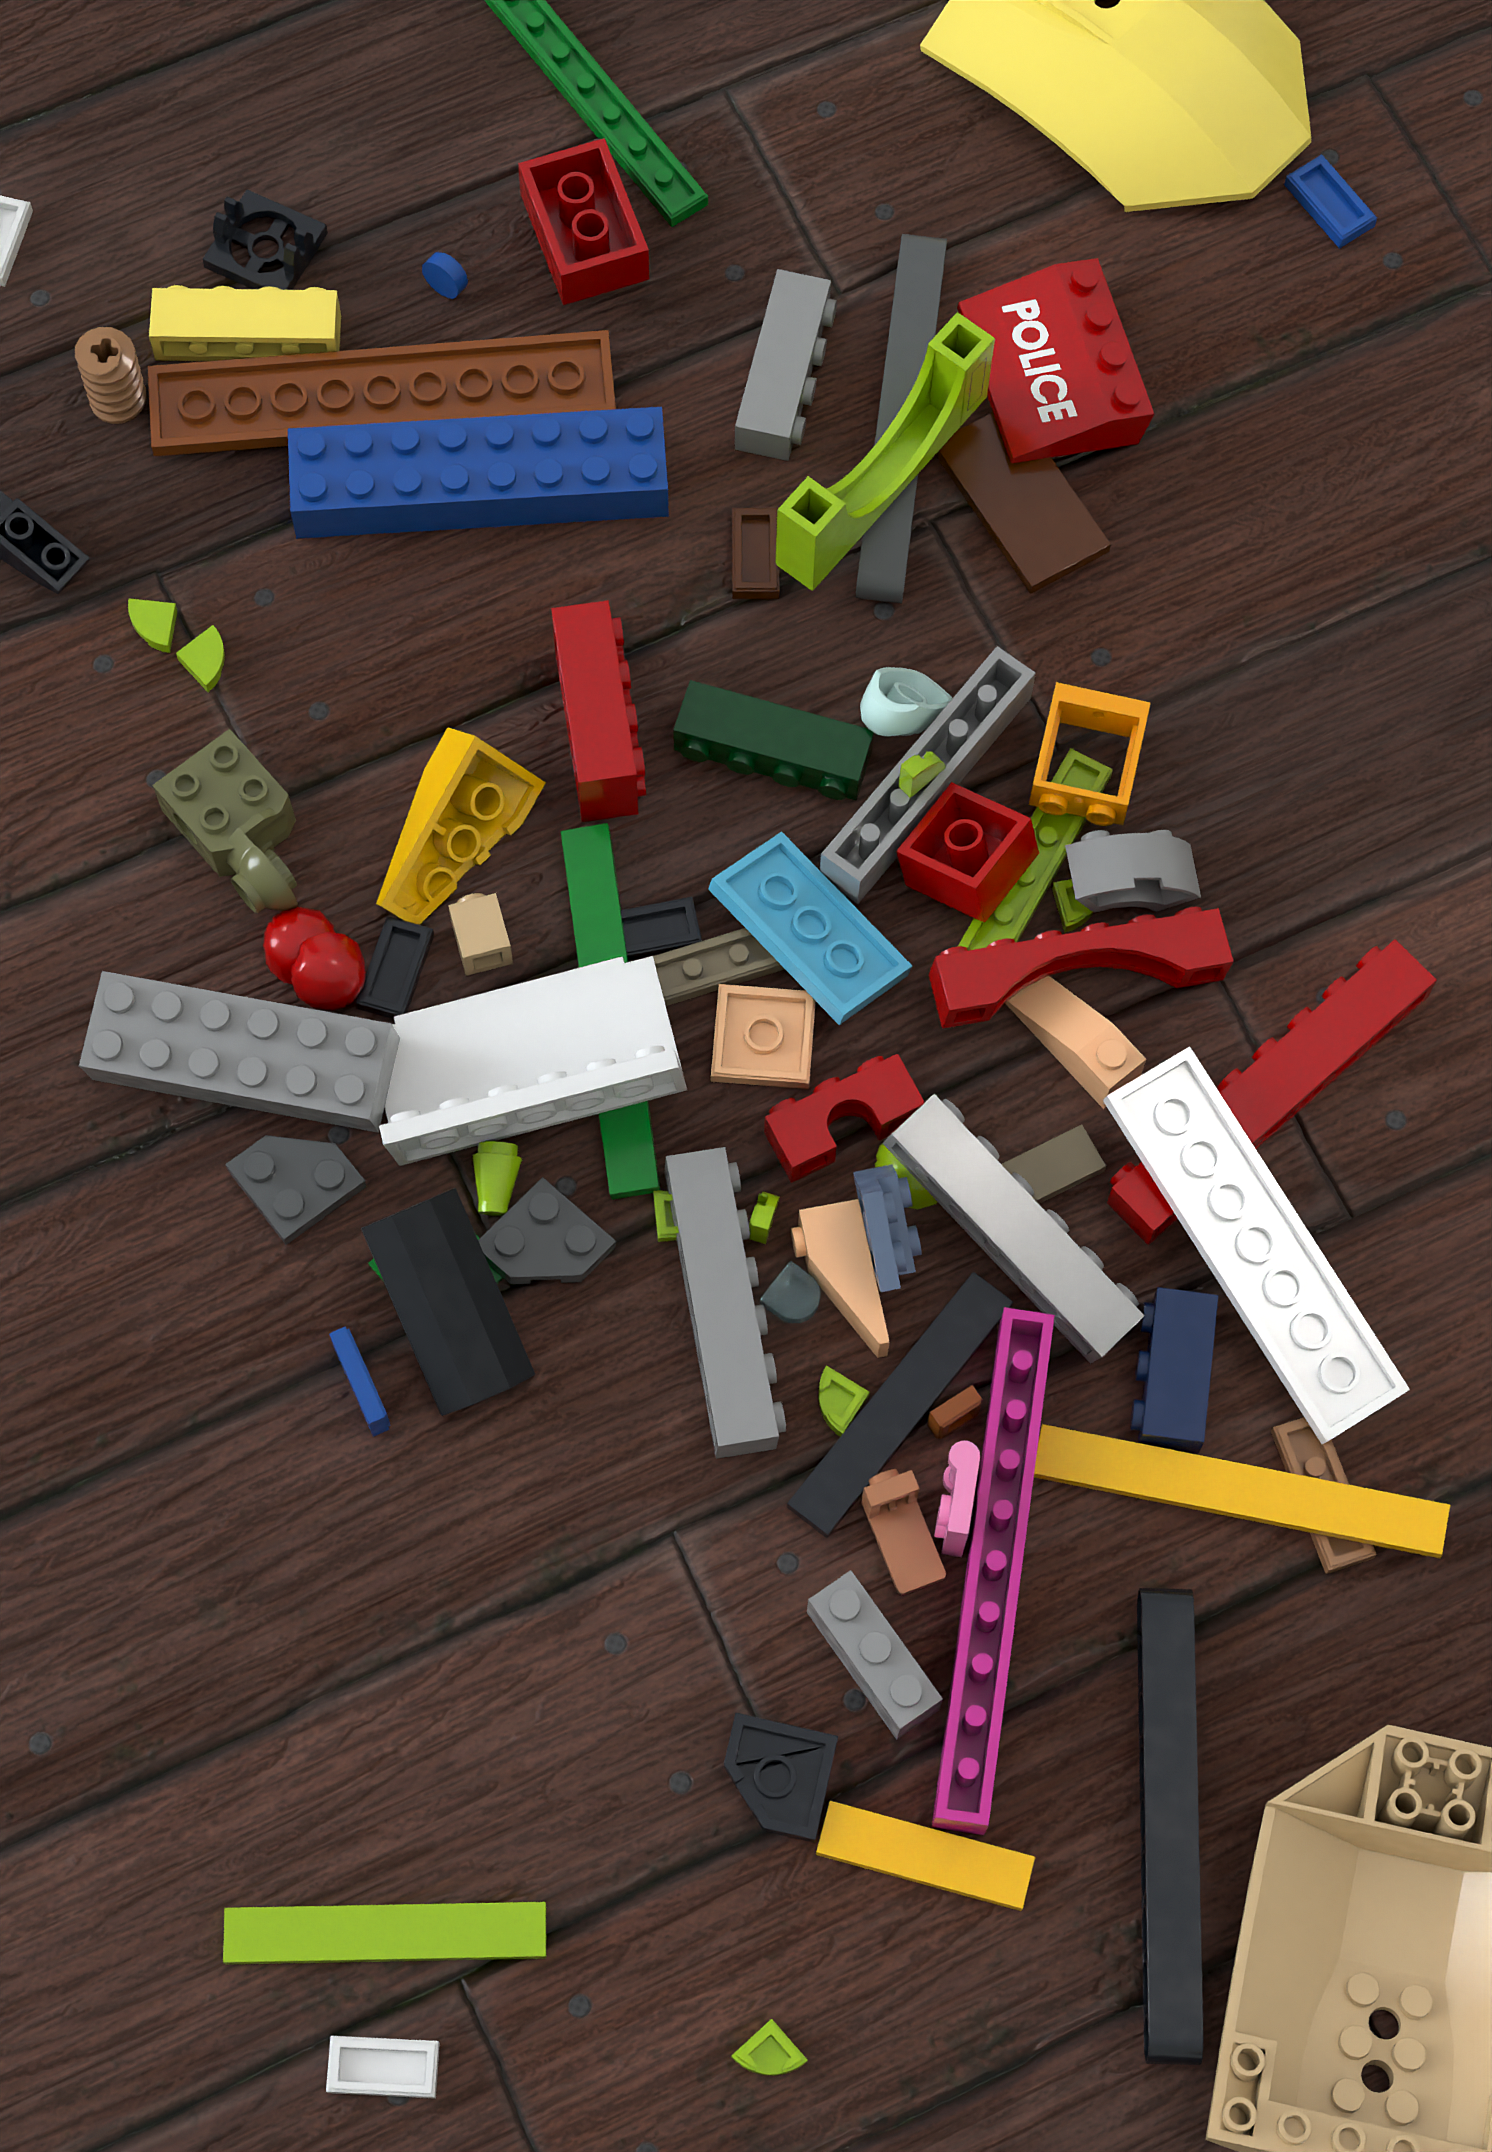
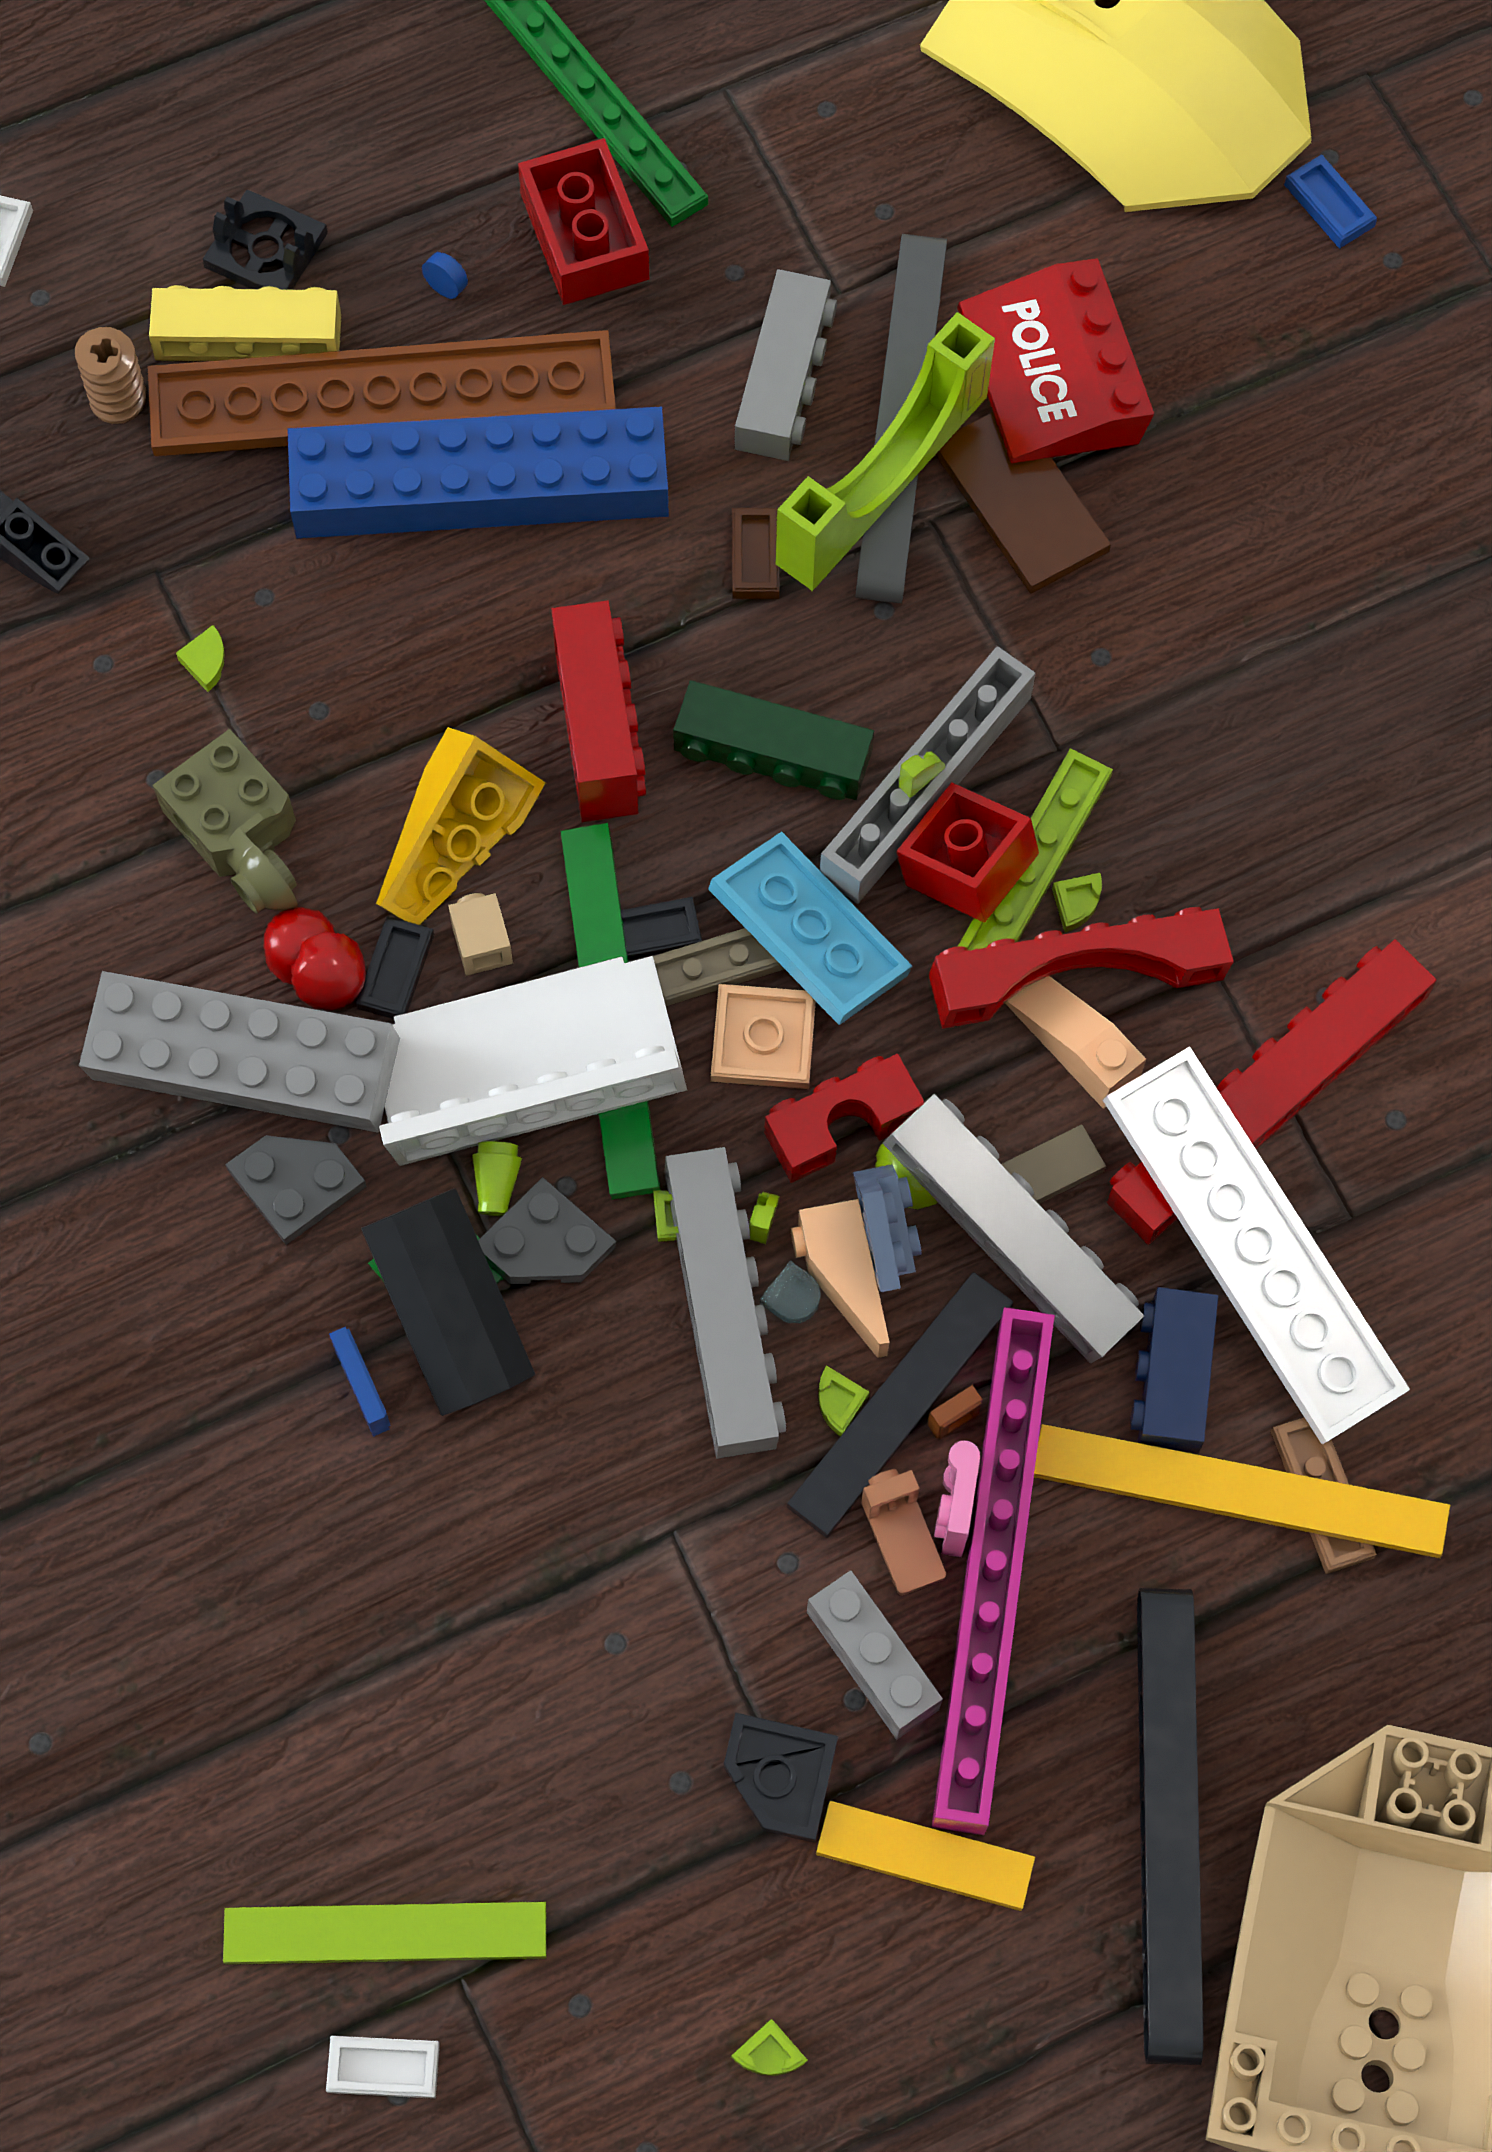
lime tile [128,598,178,653] -> none
light aqua piece [860,667,953,736] -> none
light orange window [1029,682,1151,826] -> none
light grey brick [1065,830,1201,913] -> none

